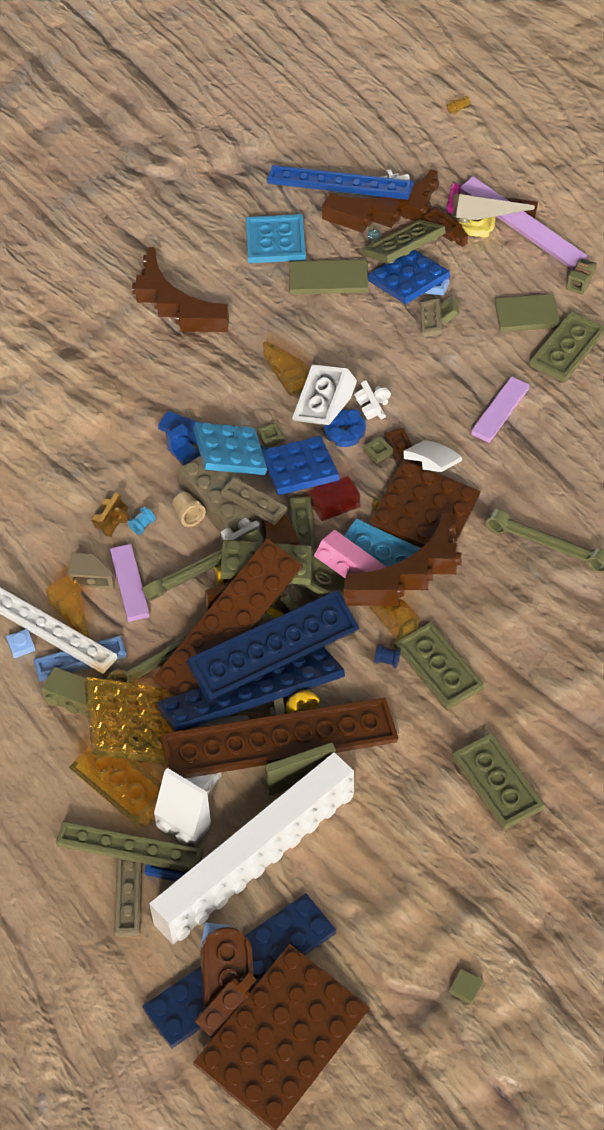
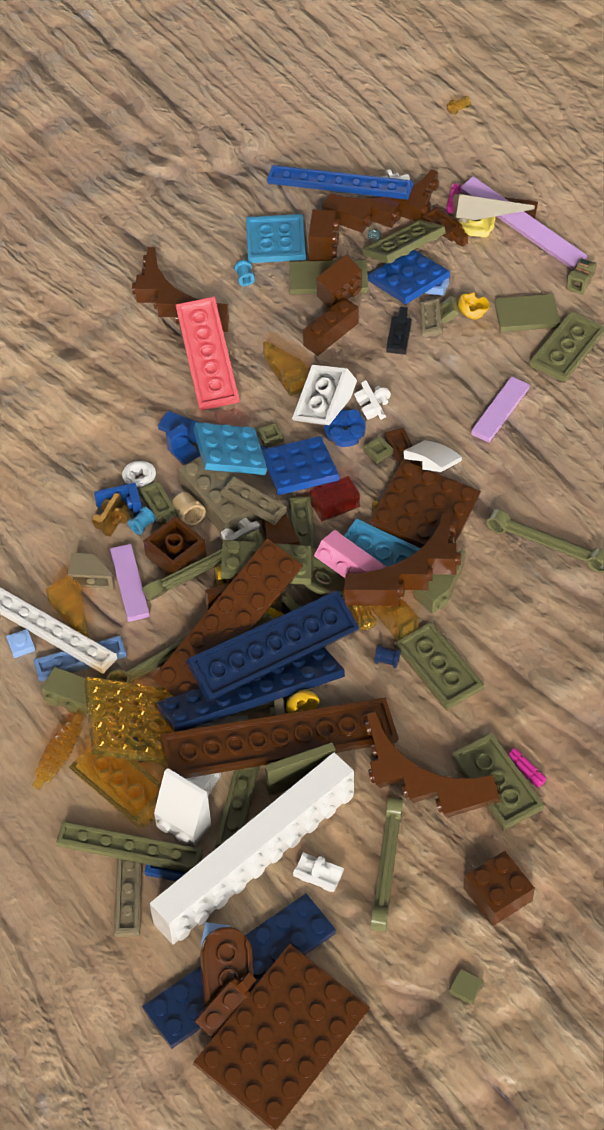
none -> clear yellow piece [32,714,83,790]
none -> blue bracket [94,483,142,517]
none -> white gear [122,461,156,488]
none -> olive hinge [139,481,177,525]
none -> reddish brown brick [143,516,207,576]
none -> coral plate [176,297,240,411]
none -> olive tile [215,766,259,848]
none -> dark azure bush [234,260,255,286]
none -> white hips [293,852,344,892]
none -> reddish brown brick [303,298,359,356]
none -> reddish brown brick [309,209,339,261]
none -> reddish brown brick [316,254,362,309]
none -> clear yellow bush [351,606,377,631]
none -> reddish brown arch [365,712,502,818]
none -> olive piece [371,796,403,932]
none -> black hinge [386,307,412,355]
none -> olive slope [414,549,466,614]
none -> yellow hair [458,292,490,320]
none -> reddish brown brick [464,851,535,926]
none -> dark pink axle [508,748,546,787]

